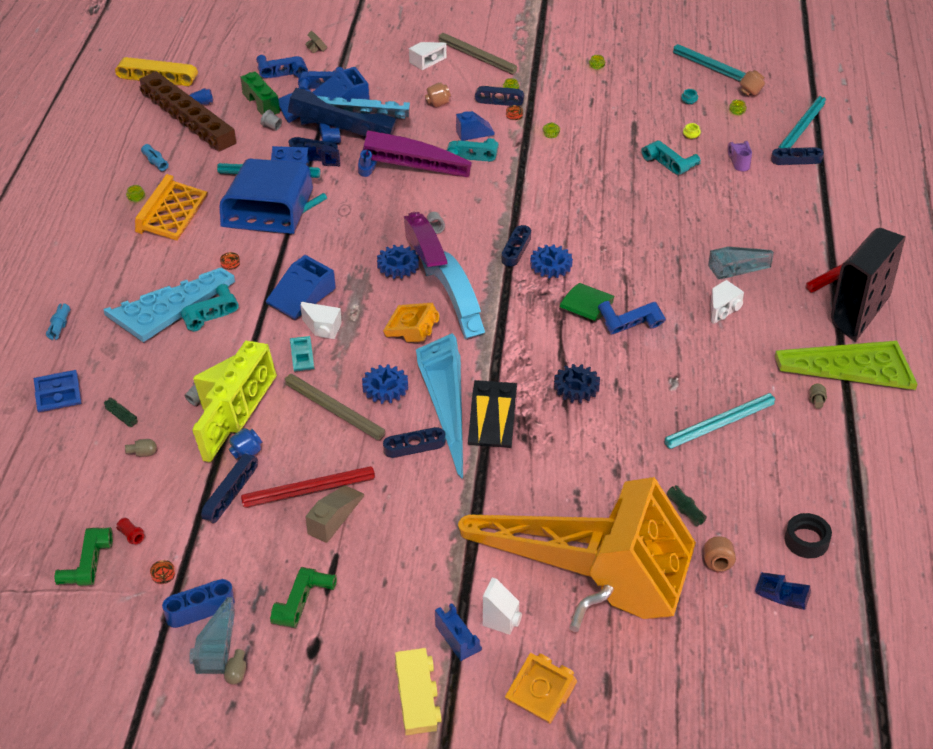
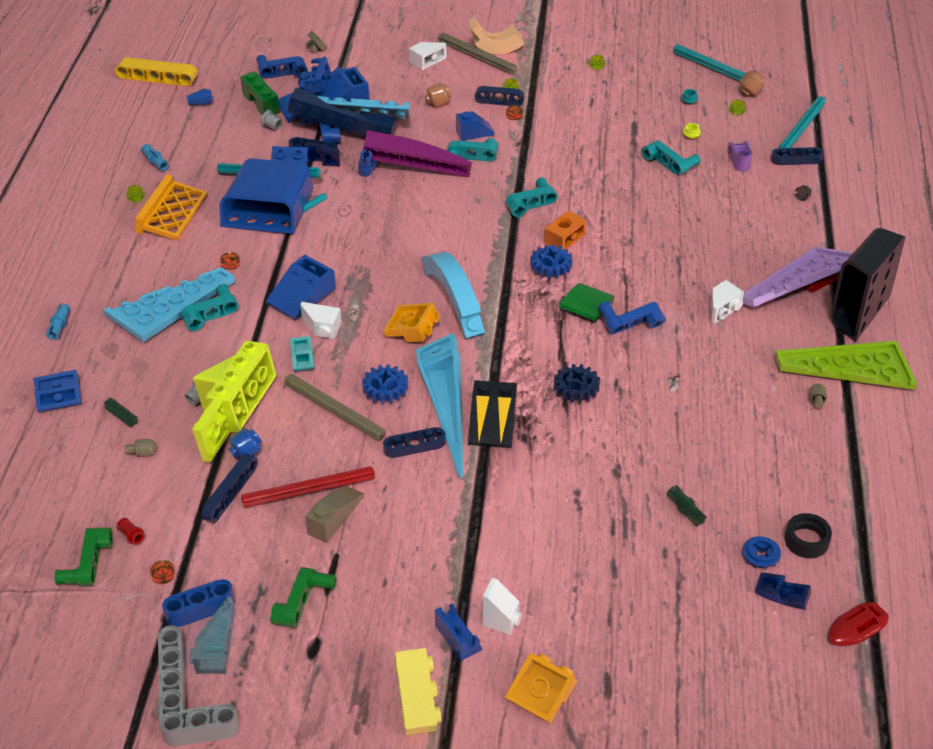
reddish brown brick [139,71,237,152] -> none
dark tan cylinder [224,649,246,685] -> none
blue gear [377,245,419,279] -> none
magenta slope [404,212,447,267] -> none
light grey piece [427,212,445,234] -> none
light orange piece [458,477,696,632] -> none
dark blue beam [501,225,531,266] -> none
clear neon green plate [543,122,560,138] -> none
axle [664,393,775,449] -> none
nougat head [703,536,736,572] -> none
clear light blue slope [708,247,774,280] -> none
none -> light grey beam [158,626,240,746]
none -> blue hinge [305,56,331,93]
none -> light nougat arch [469,17,525,54]
none -> teal beam [505,177,558,218]
none -> orange brick [544,210,586,250]
none -> lavender wing [743,247,853,307]
none -> blue gear [743,536,781,570]
none -> clear smoke hinge [795,185,812,201]
none -> red piece [828,602,889,646]

